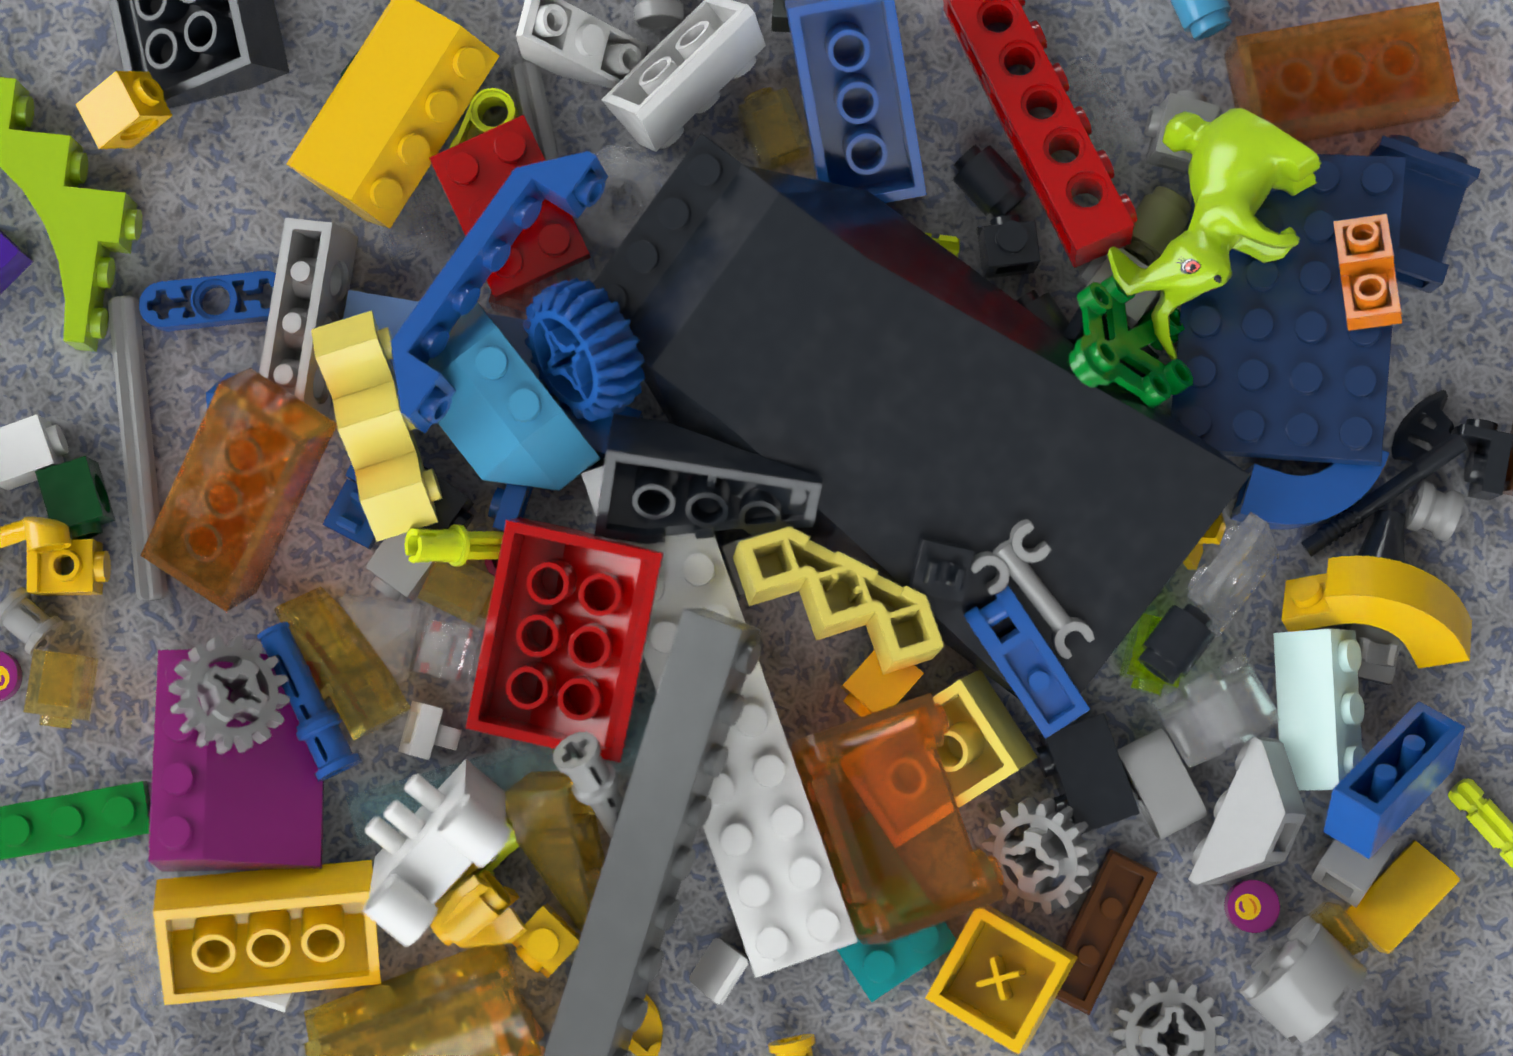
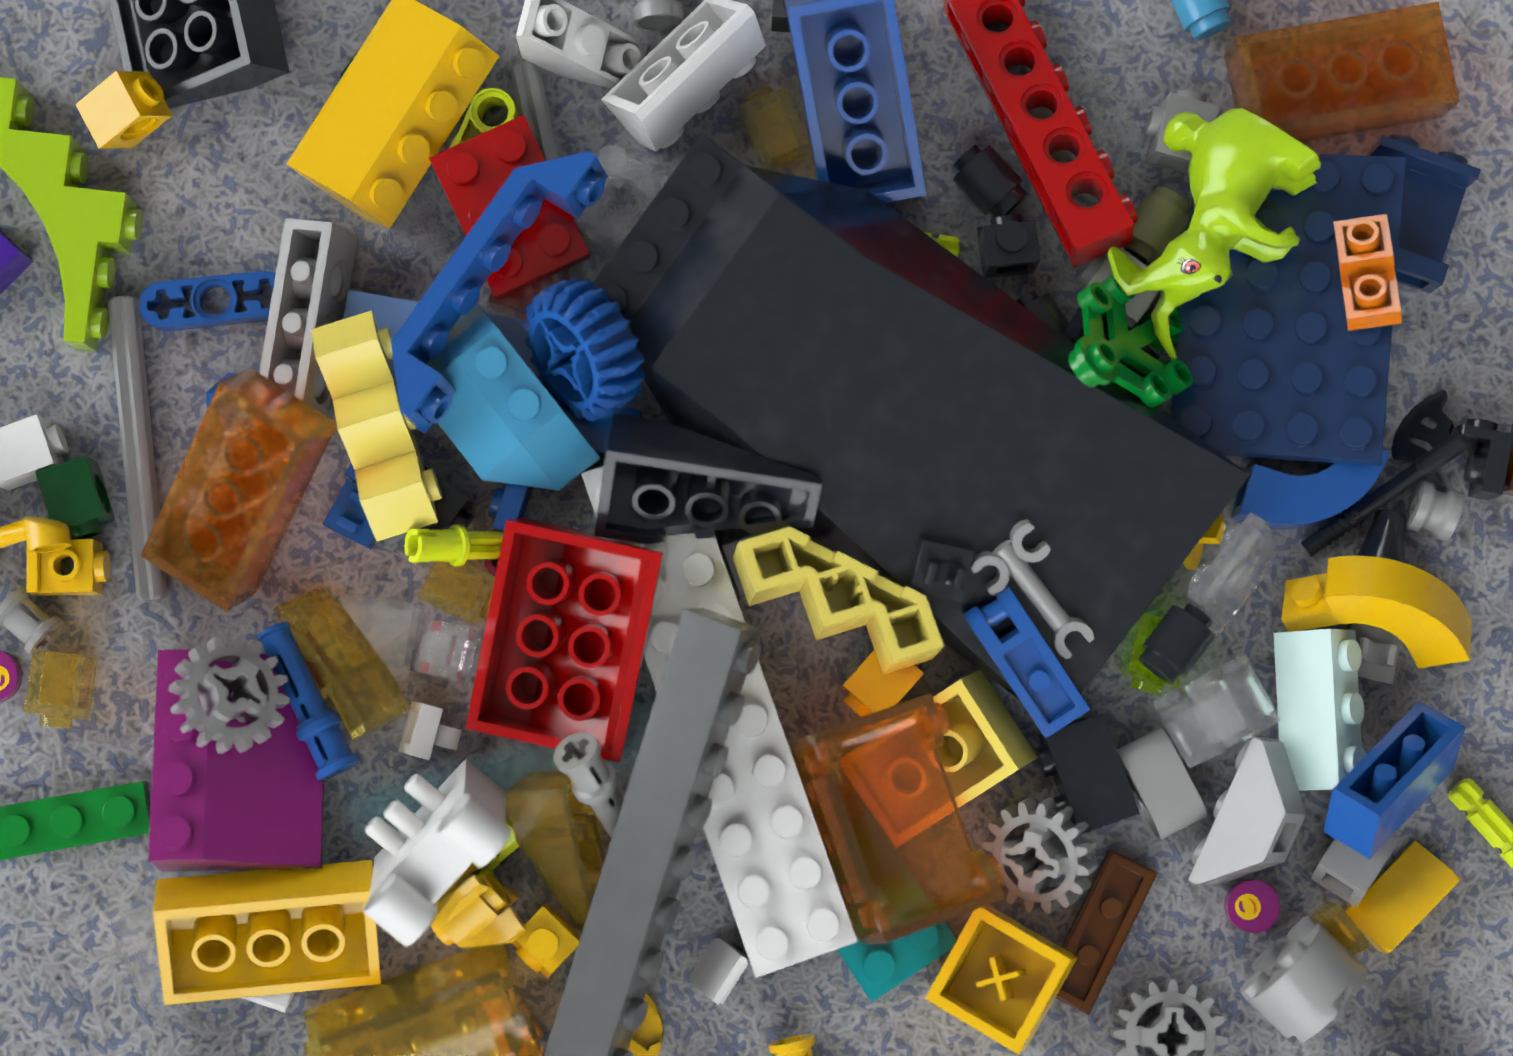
light grey brick [364,528,442,602] -> none

